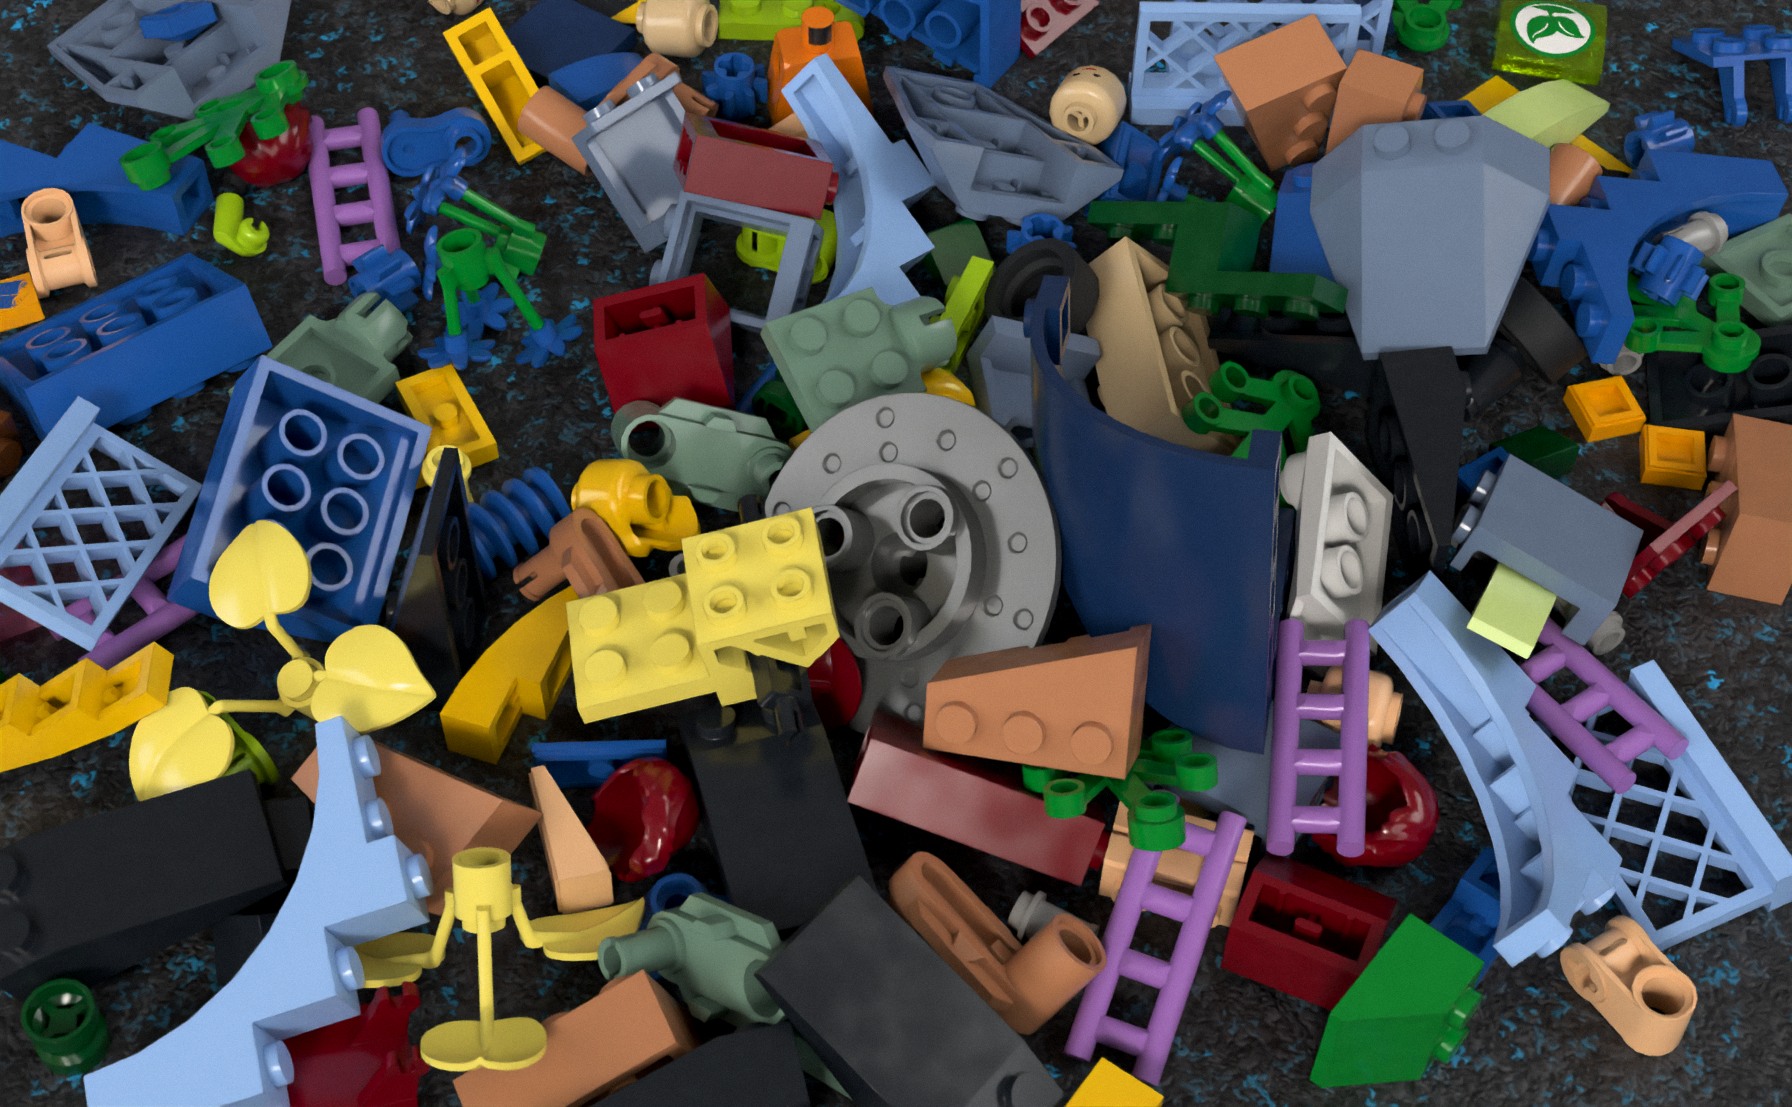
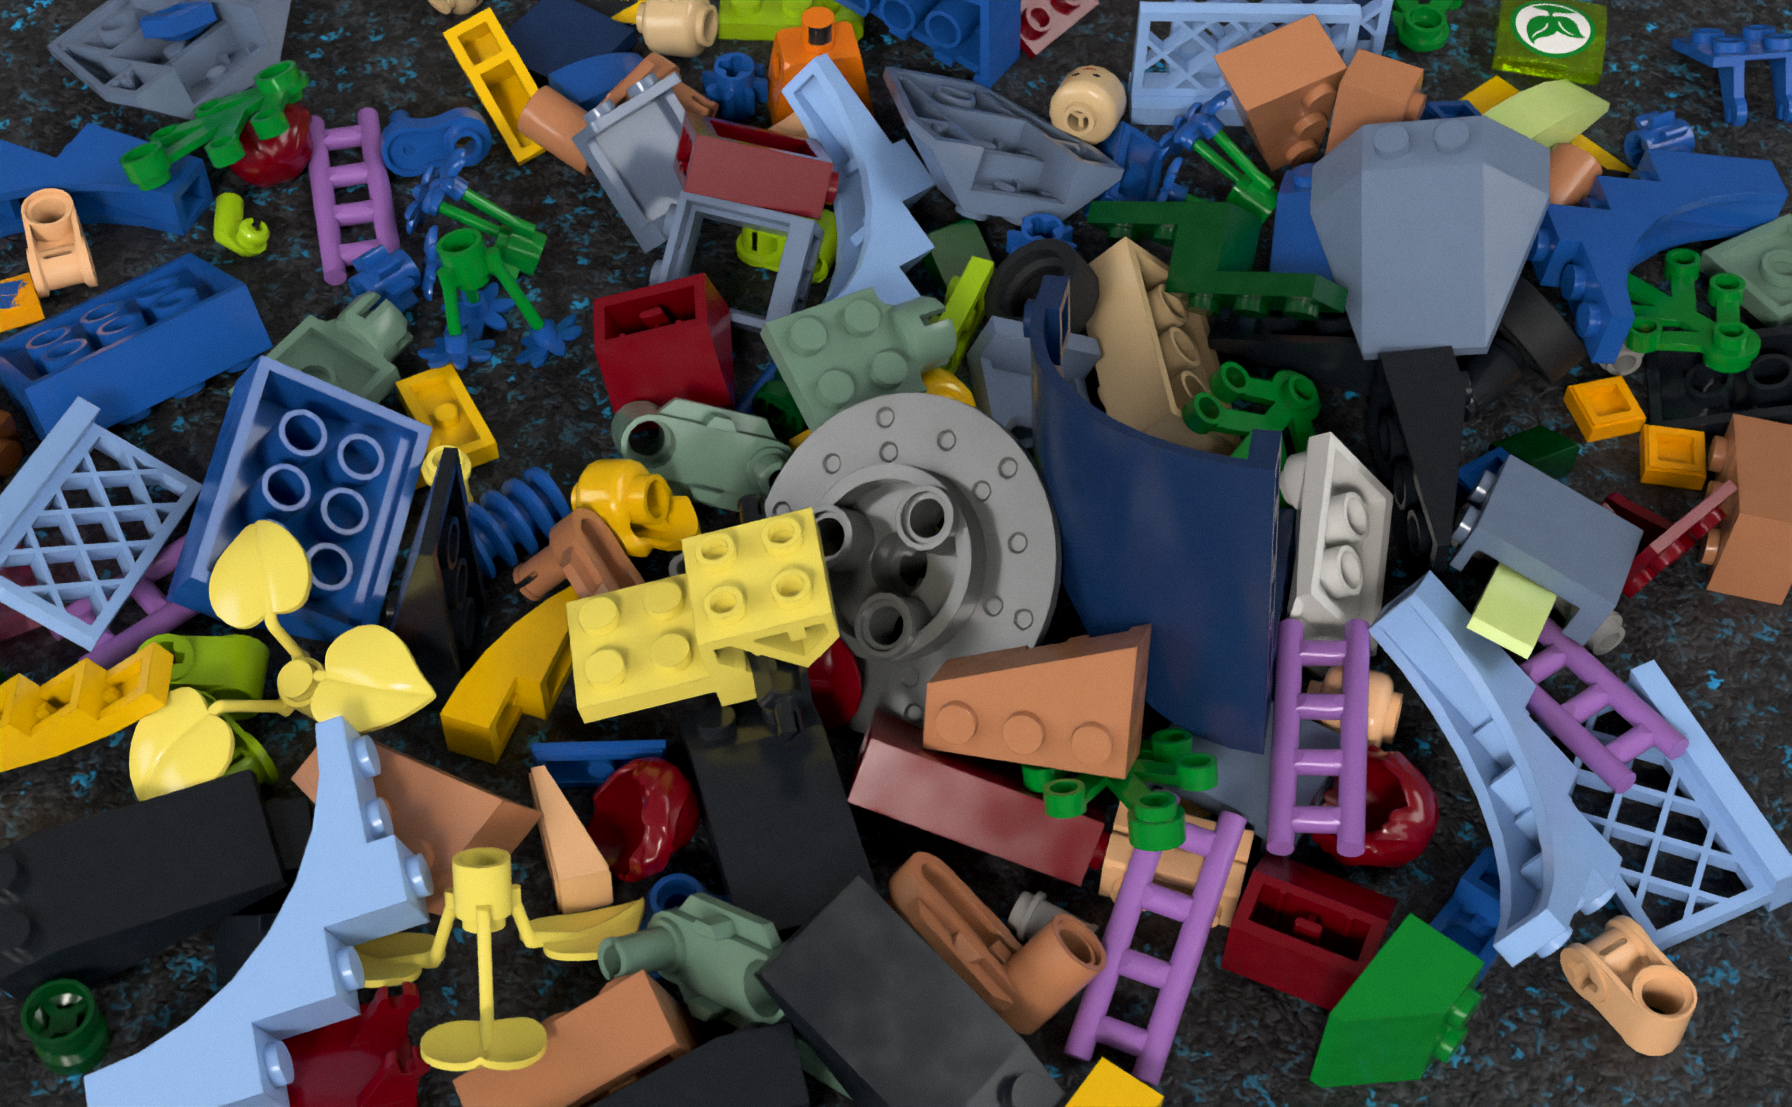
blue gear [1630,235,1709,308] -> none
light grey pin [1652,211,1728,256] -> none
none -> lime piece [137,633,270,721]

